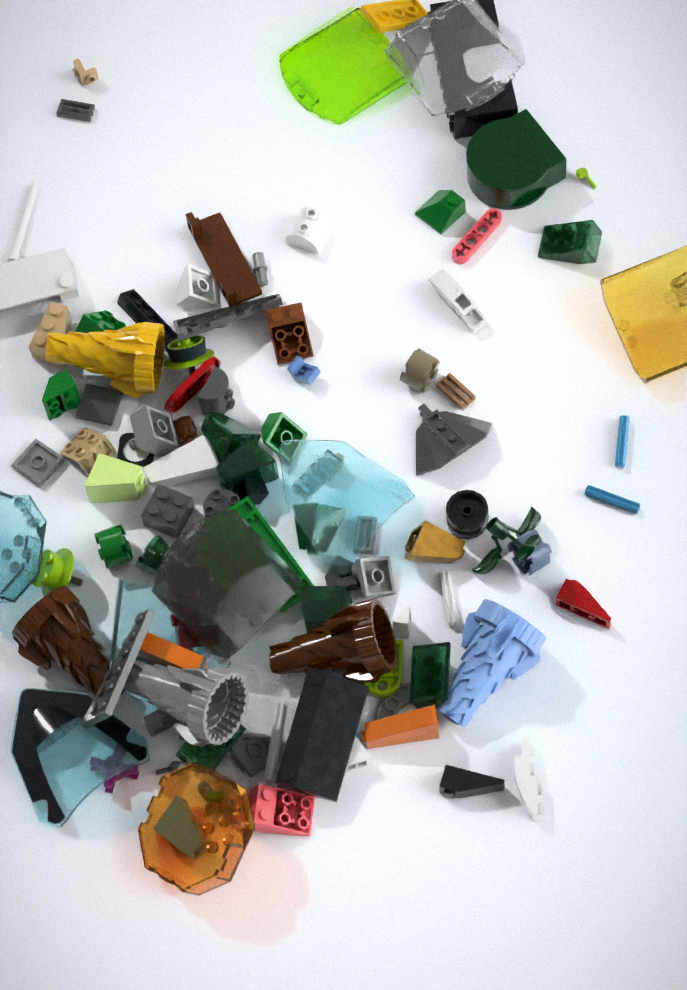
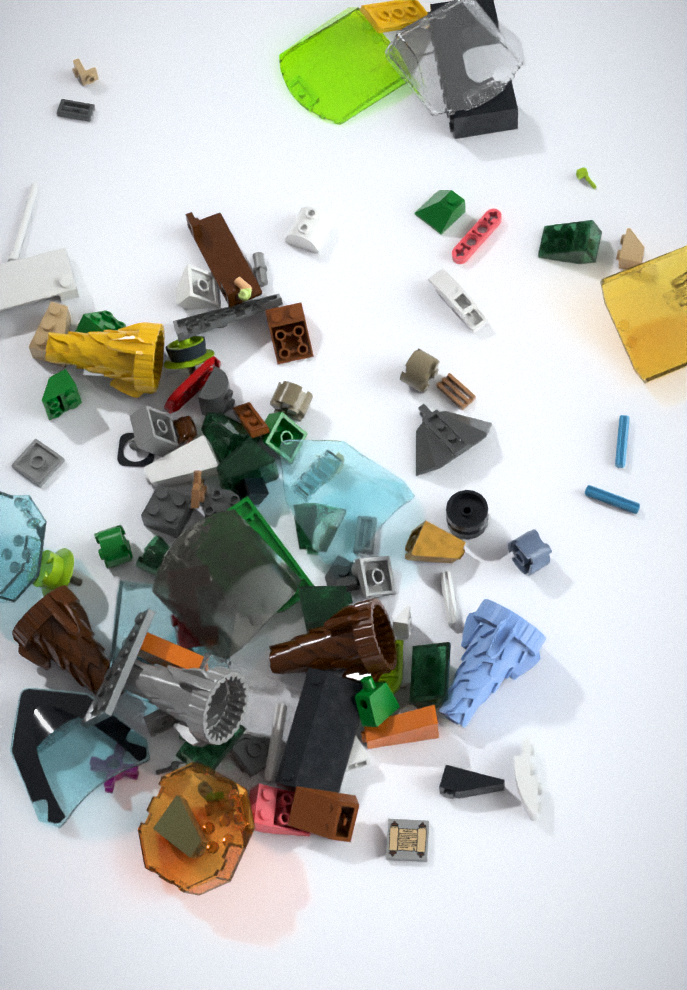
tan bracket [60,428,116,476] -> none
dark grey tile [76,384,123,426] -> none
yellowish green slope [84,453,147,504] -> none
black slope [117,289,177,347] -> none
medium blue bracket [287,356,321,385] -> none
dark green brick [466,109,567,210] -> none
dark green plant [471,506,542,575] -> none
red slope [556,578,612,629] -> none
none -> medium nougat plate [191,470,208,509]
none -> dark orange tile [232,402,269,438]
none -> arm [234,277,252,301]
none -> dark tan brick [270,381,313,422]
none -> dark orange slope [288,786,360,843]
none -> green torso [355,675,400,727]
none -> tile [386,819,429,862]
none -> tan slope [616,228,645,272]

